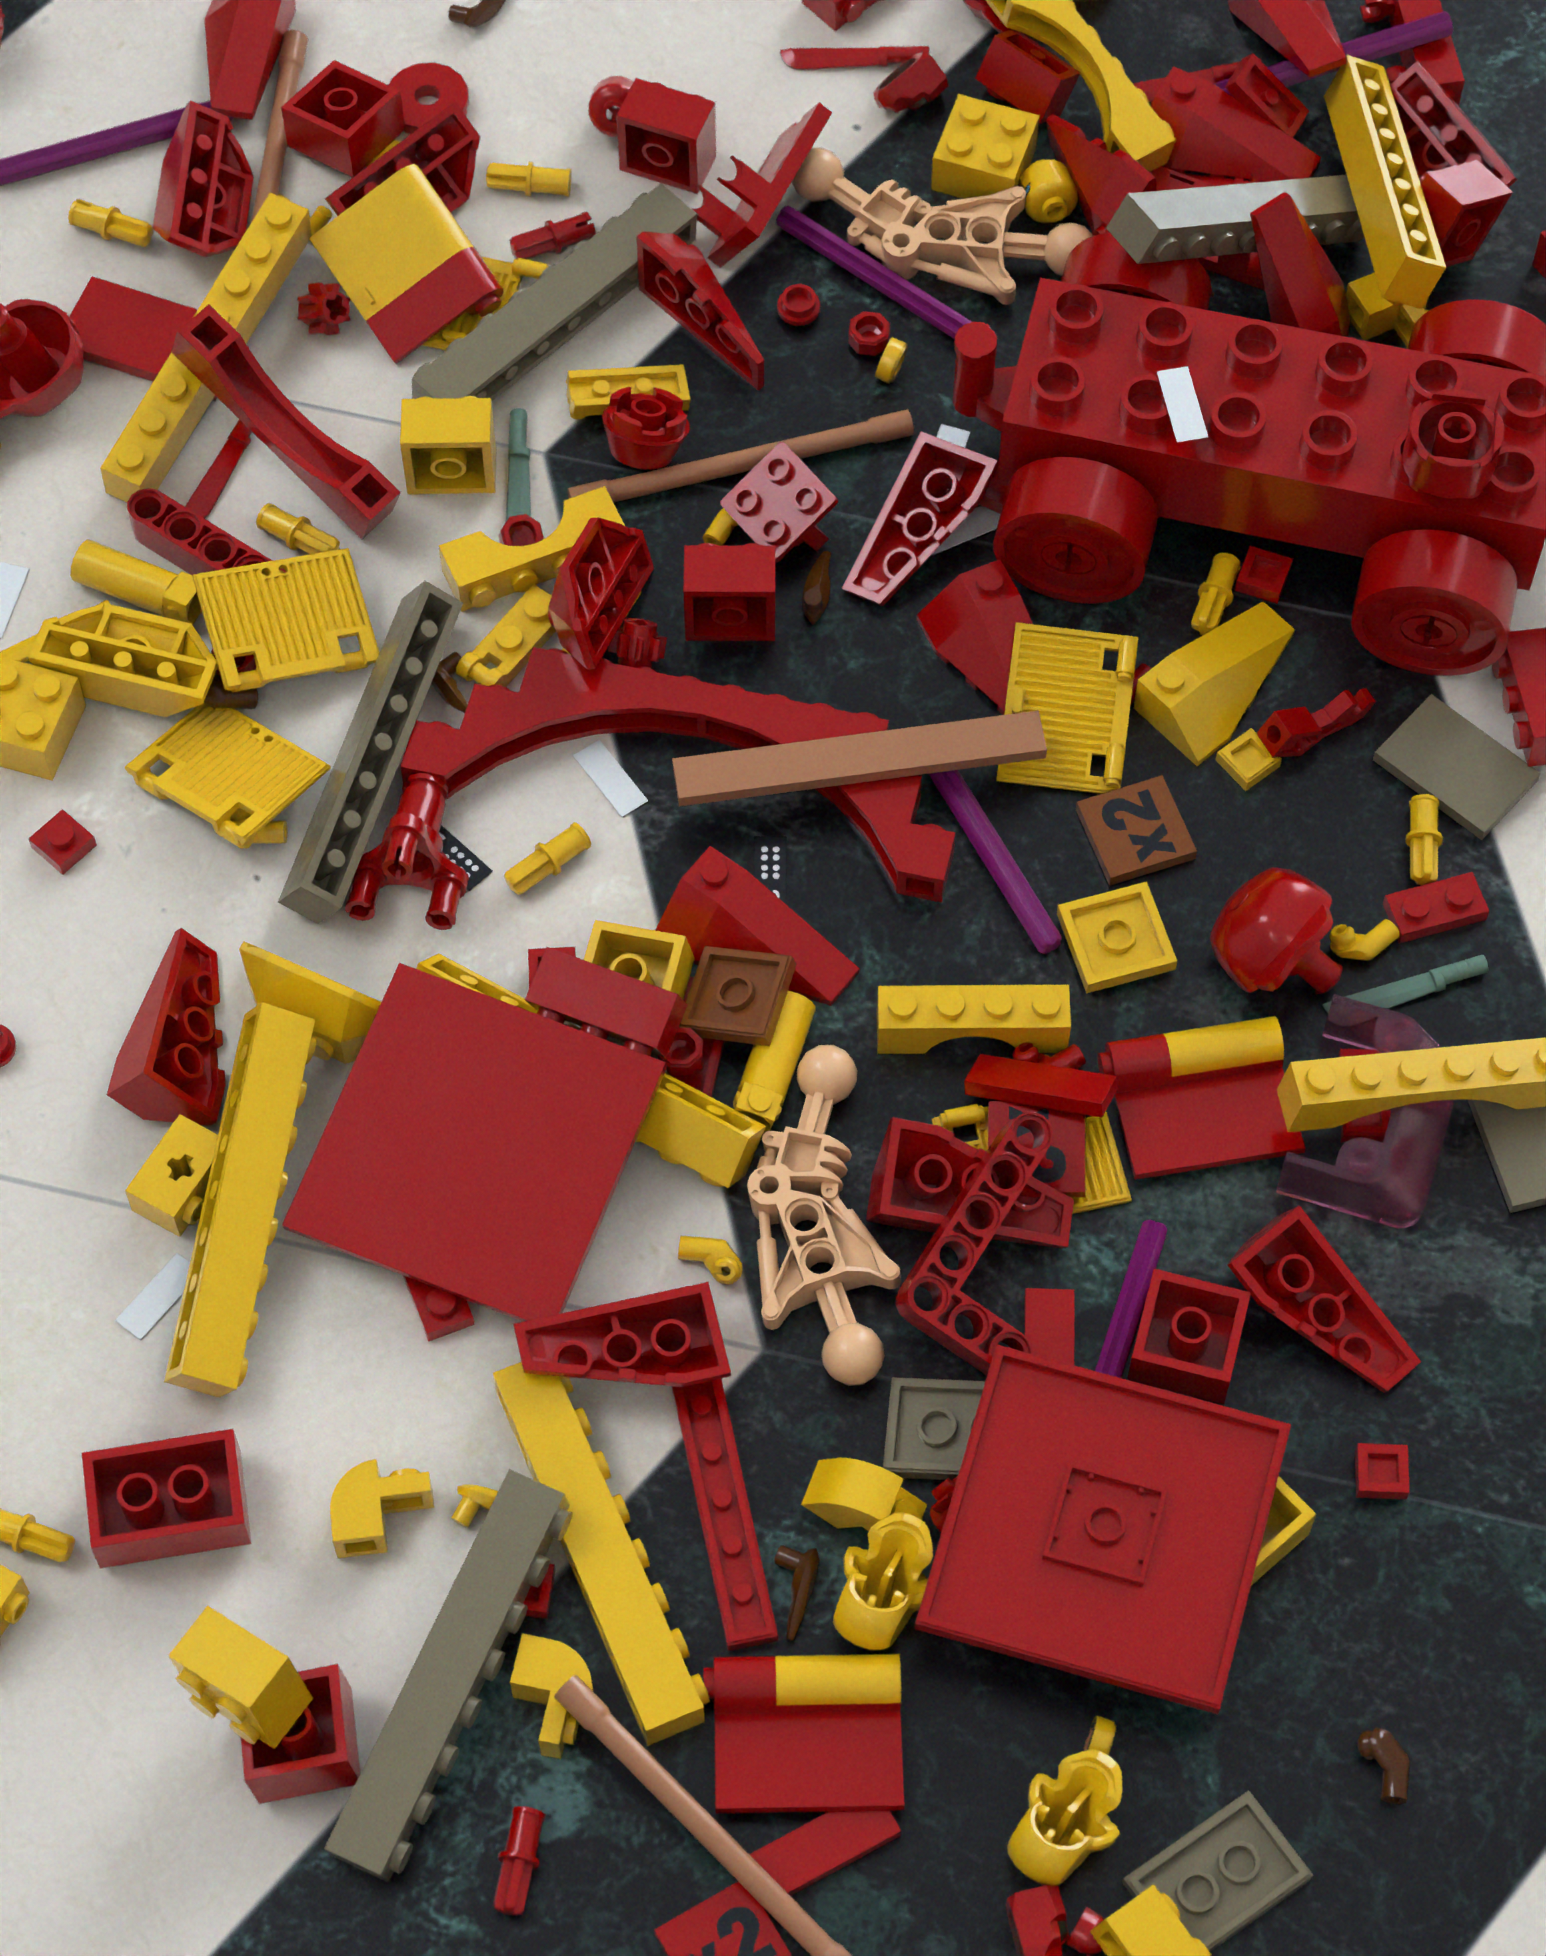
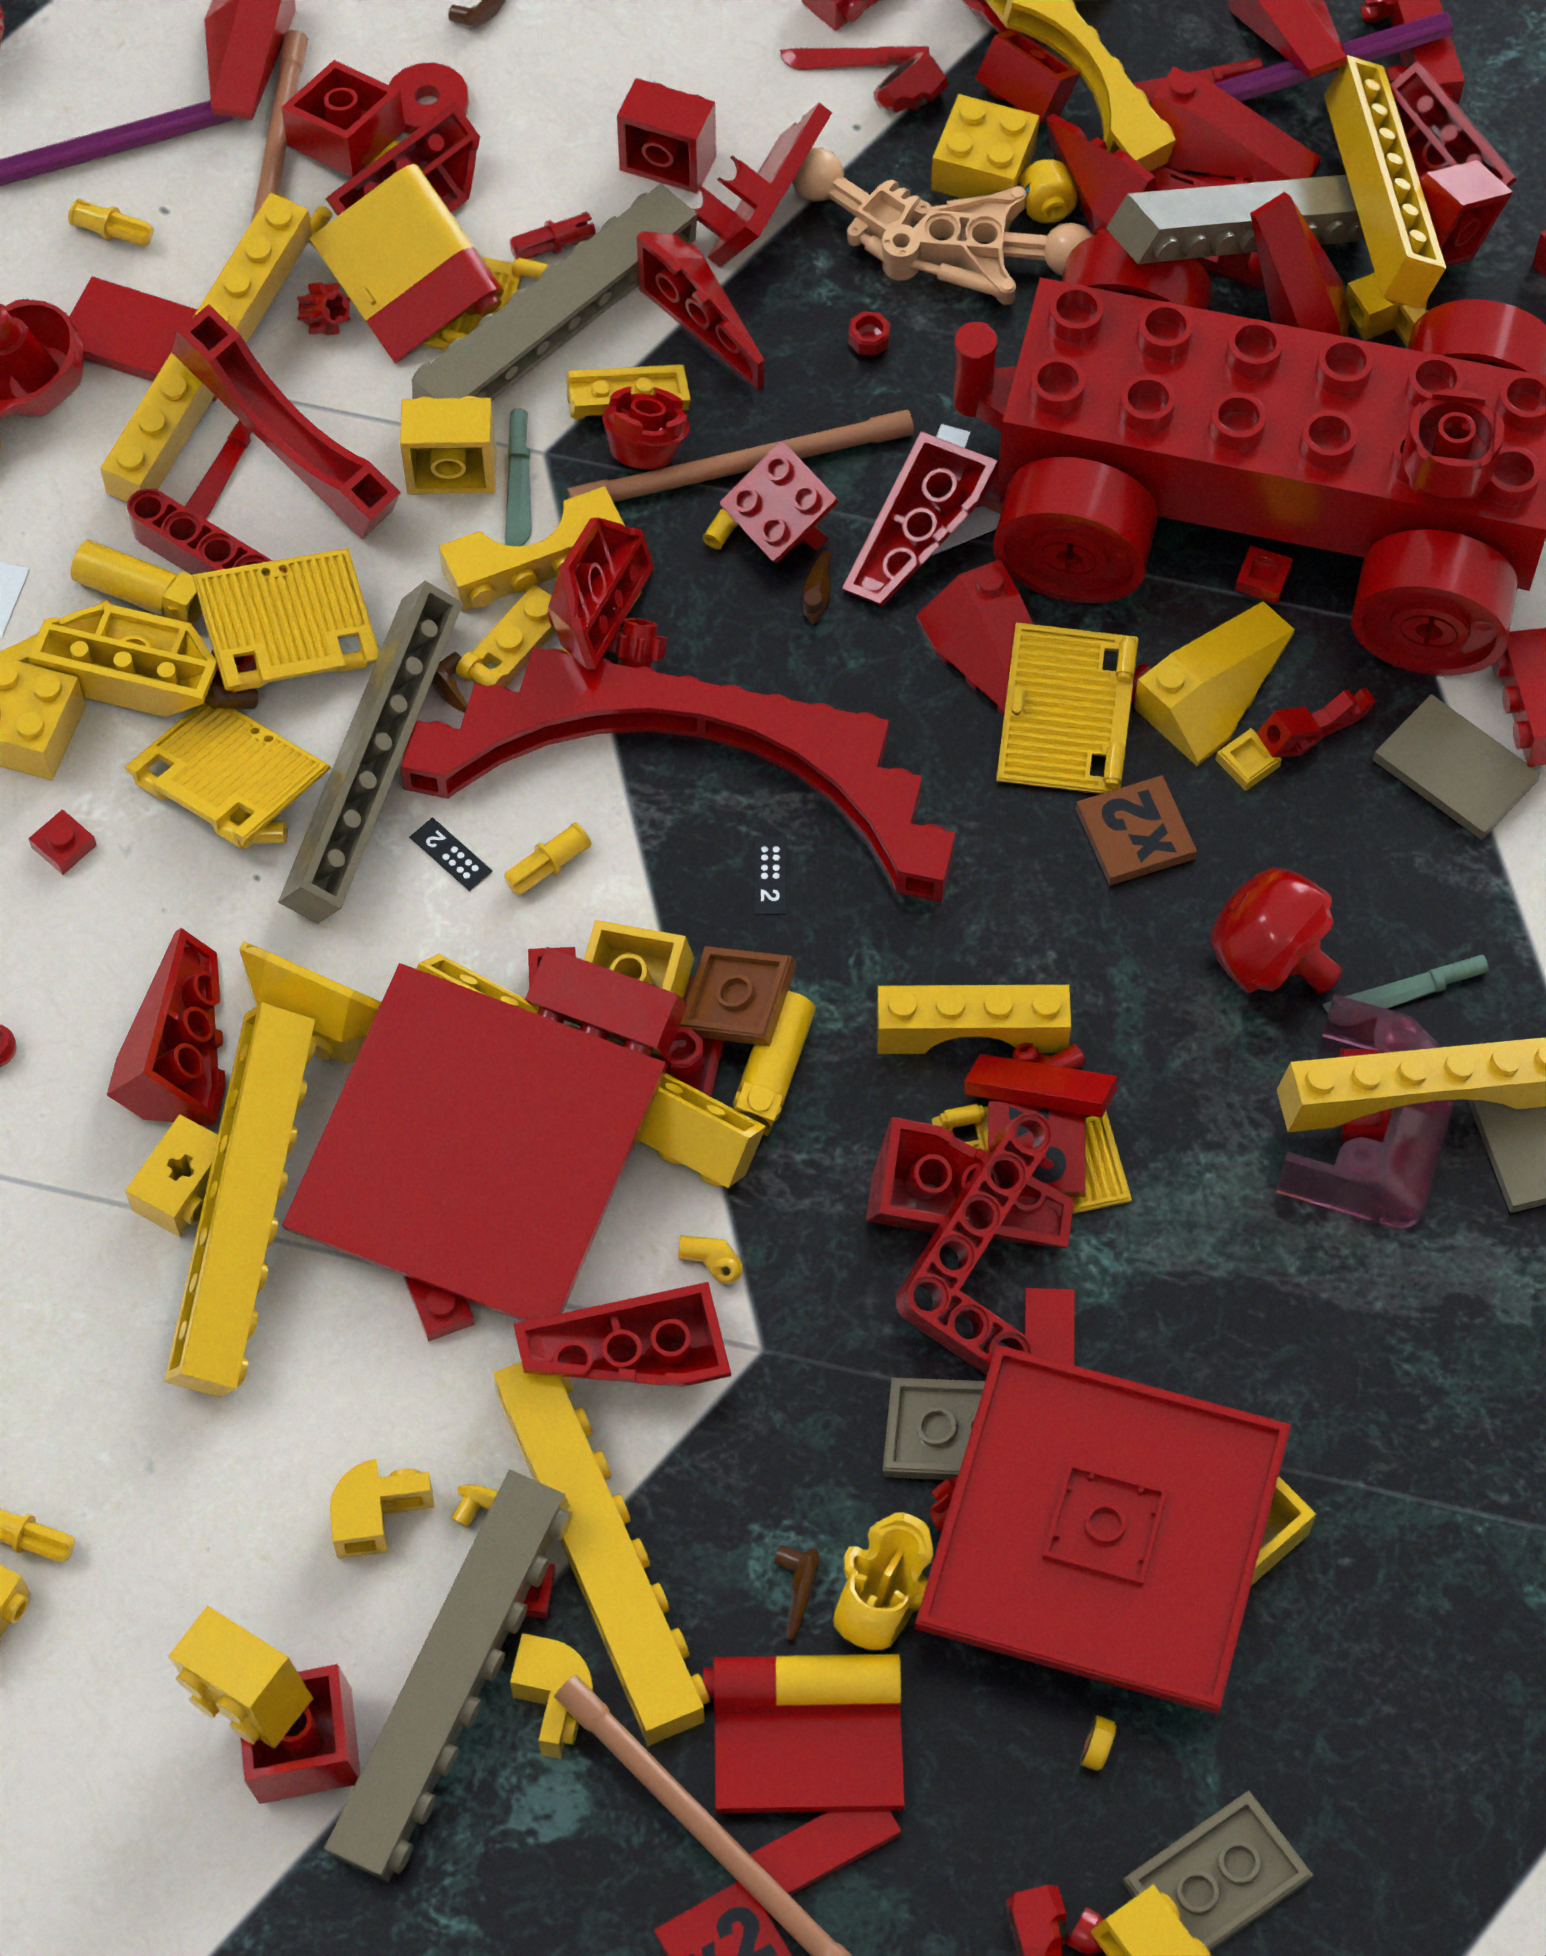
red brick [82,1429,252,1568] -> none
white sticker [115,1253,190,1340] -> none
red wedge [152,100,254,257] -> none
yellow axle [256,503,340,554] -> none
red wheel [345,773,469,930] -> none
yellow axle [486,162,572,196] -> none
red axle [493,1806,546,1915] -> none
red tile [498,514,544,546] -> none
white sticker [573,740,648,817] -> none
red head [588,76,633,137] -> none
red wedge [655,846,860,1006] -> none
red tile [671,1379,778,1651] -> none
nougat tile [672,710,1047,806] -> none
red brick [683,543,775,641] -> none
light nougat piece [747,1045,901,1386] -> none
magenta axle [776,206,972,339] -> none
red plate [777,284,820,326] -> none
yellow brick [801,1458,928,1531] -> none
yellow tile [875,337,908,383] -> none
magenta axle [929,770,1062,954] -> none
yellow head [1007,1749,1122,1885] -> none
yellow plate [1057,882,1177,994] -> none
magenta axle [1095,1220,1167,1378] -> none
red door [1098,1016,1305,1180] -> none
red brick [1127,1269,1251,1404] -> none
white sticker [1157,366,1208,442] -> none
yellow axle [1191,553,1241,635] -> none
red plate [1225,53,1309,138] -> none
red wedge [1227,1205,1421,1393] -> none
yellow arm [1329,919,1400,961] -> none
red plate [1355,1443,1410,1499] -> none
reddish brown arm [1357,1727,1410,1804] -> none
red plate [1383,872,1489,943] -> none
yellow axle [1405,794,1443,885] -> none

